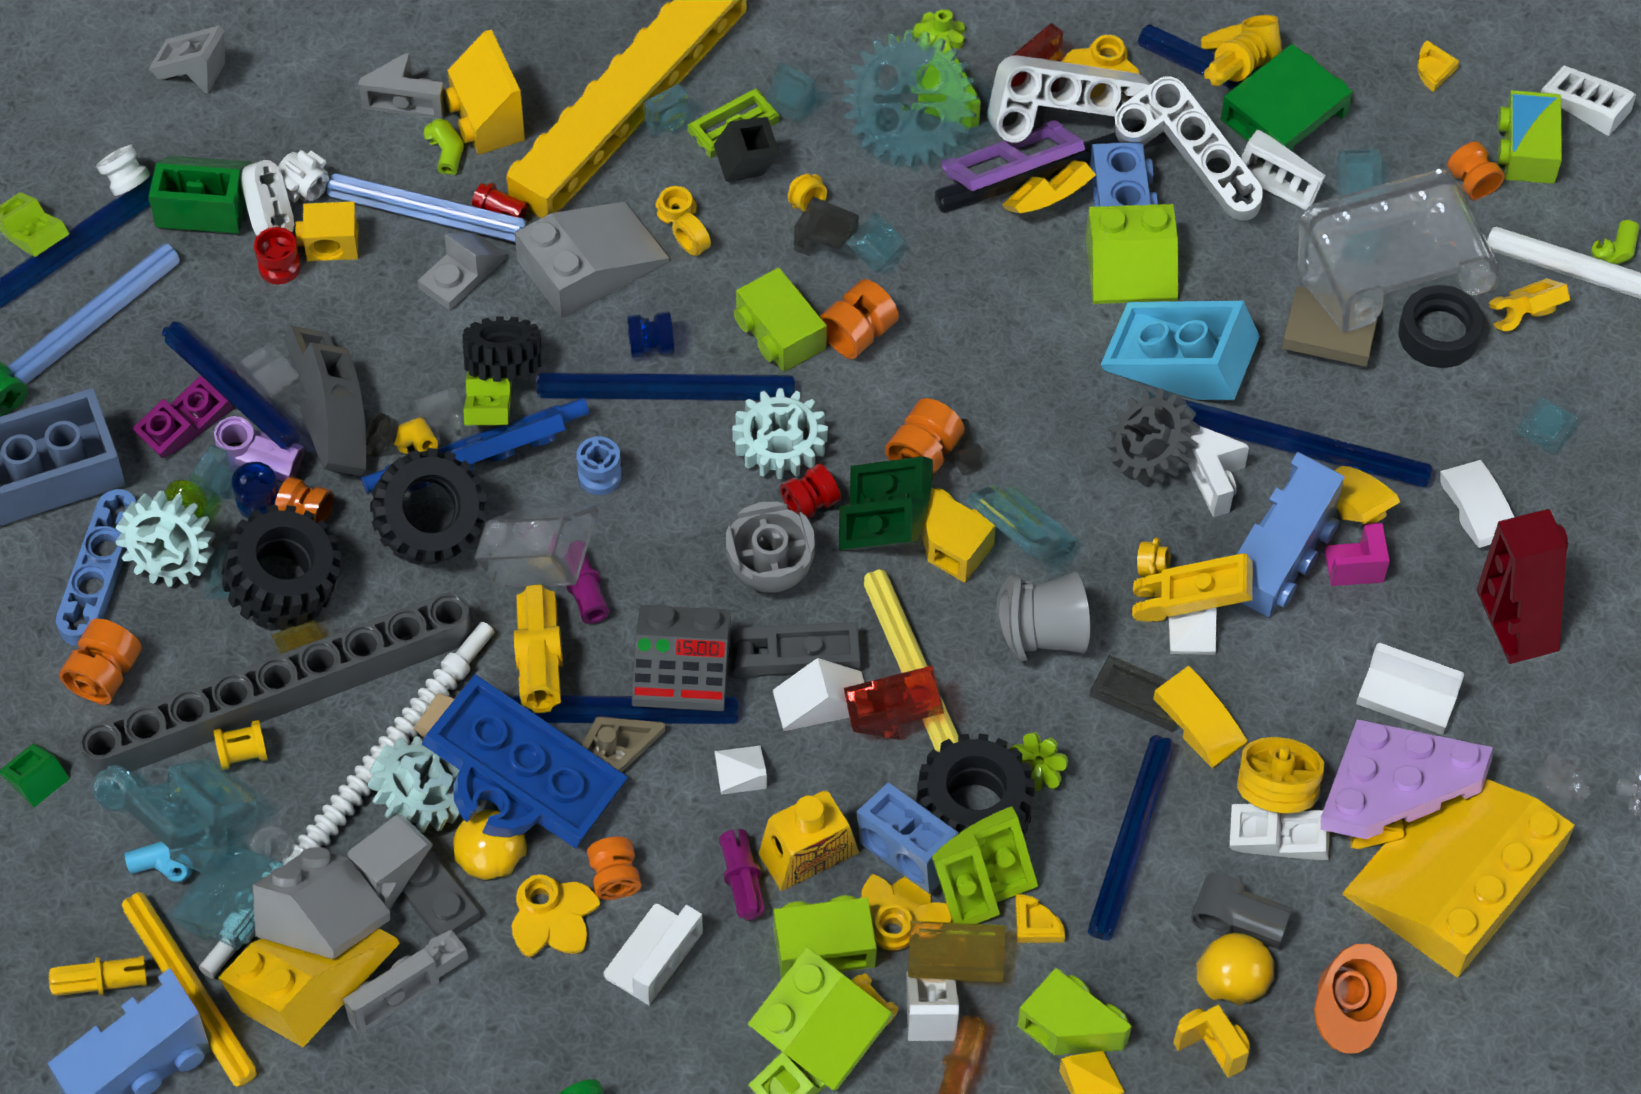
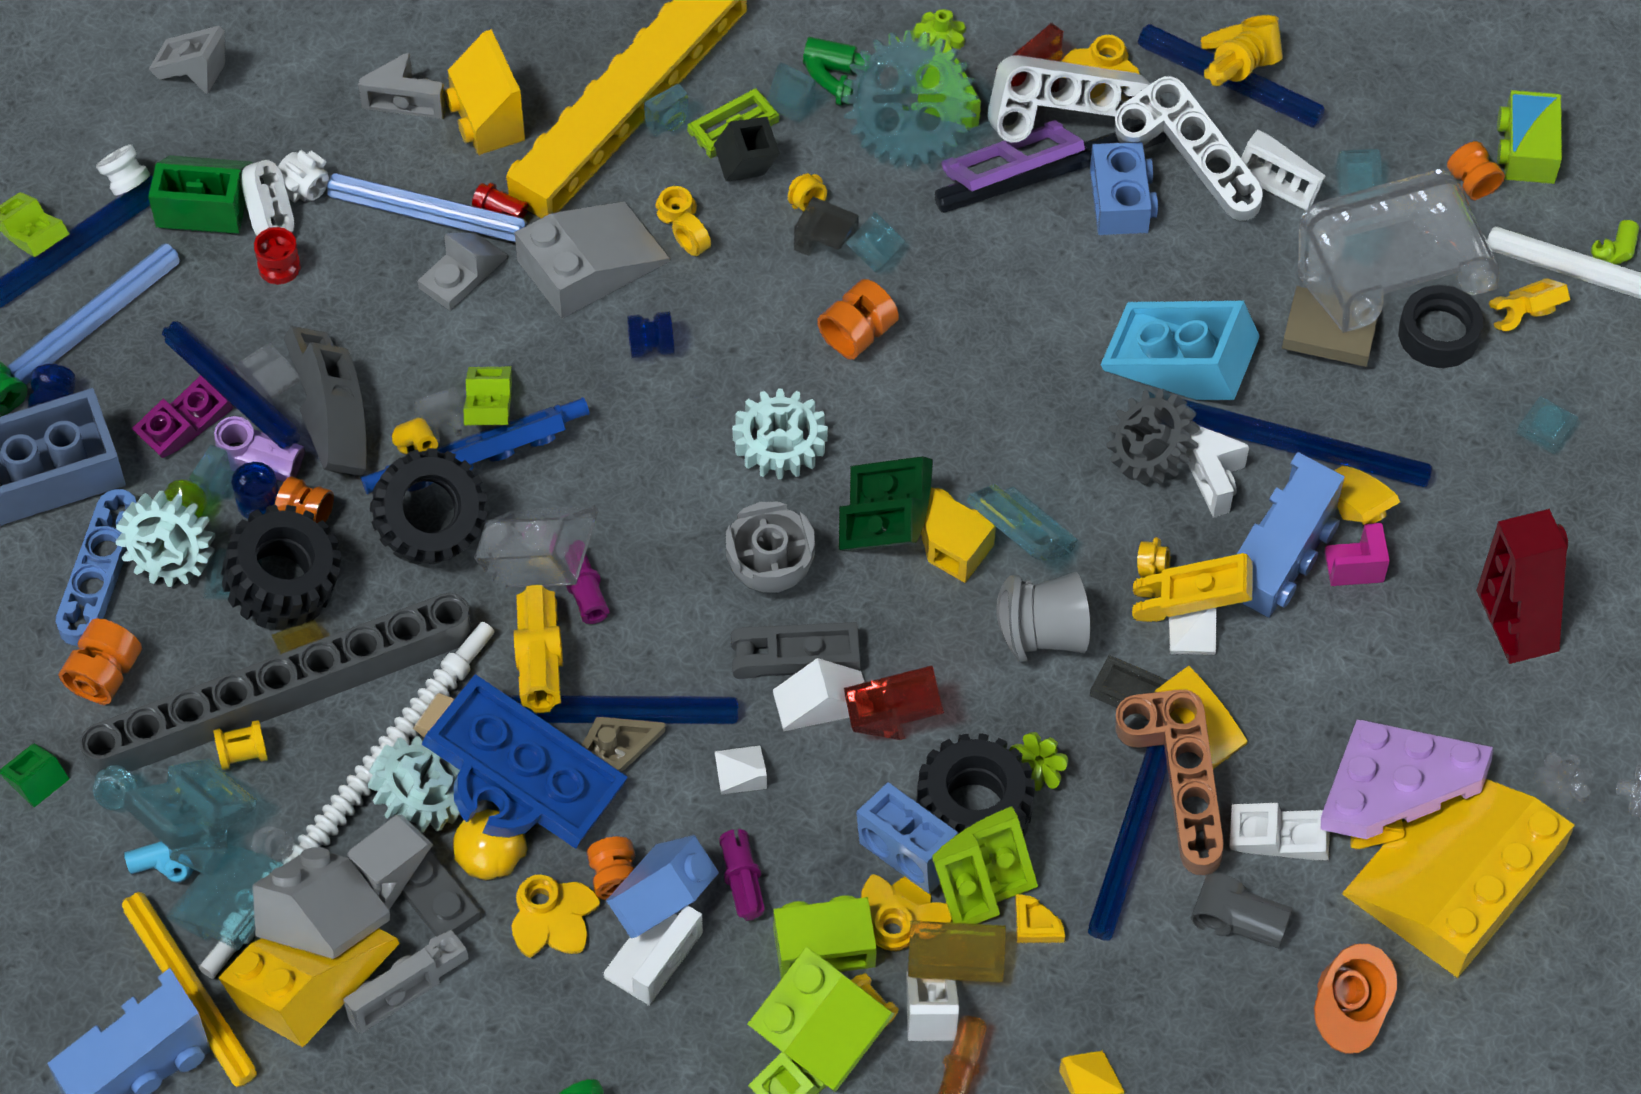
yellow axle [49,955,147,996] -> none
yellow brick [296,202,358,261] -> none
clear smoke tile [366,412,398,457] -> none
lime arm [423,119,464,175] -> none
black tyre [462,316,542,382] -> none
clear blue axle [536,373,795,400] -> none
medium blue wheel [576,436,622,495] -> none
dark grey slope [632,605,731,711] -> none
lime brick [734,267,827,372] -> none
yellow torso [759,791,859,892] -> none
red wheel [780,464,841,519] -> none
light yellow axle [864,569,959,752] -> none
orange wheel [885,398,965,478] -> none
clear smoke hand [954,419,982,475] -> none
yellow slope [1002,160,1096,213] -> none
lime slope [1017,968,1132,1055] -> none
lime slope [1085,204,1178,304] -> none
yellow bracket [1173,1004,1250,1078] -> none
yellow hair [1196,933,1274,1006] -> none
green panel [1220,44,1353,168] -> none
yellow wheel [1237,737,1324,814] -> none
white panel [1356,643,1464,735] -> none
yellow tile [1417,40,1460,92] -> none
white slope [1440,460,1514,548] -> none
white slope [1540,66,1636,136] -> none
none -> clear blue wheel [28,364,76,408]
none -> medium blue slope [606,835,719,938]
none -> green plant [803,37,872,106]
none -> nougat beam [1116,689,1223,875]

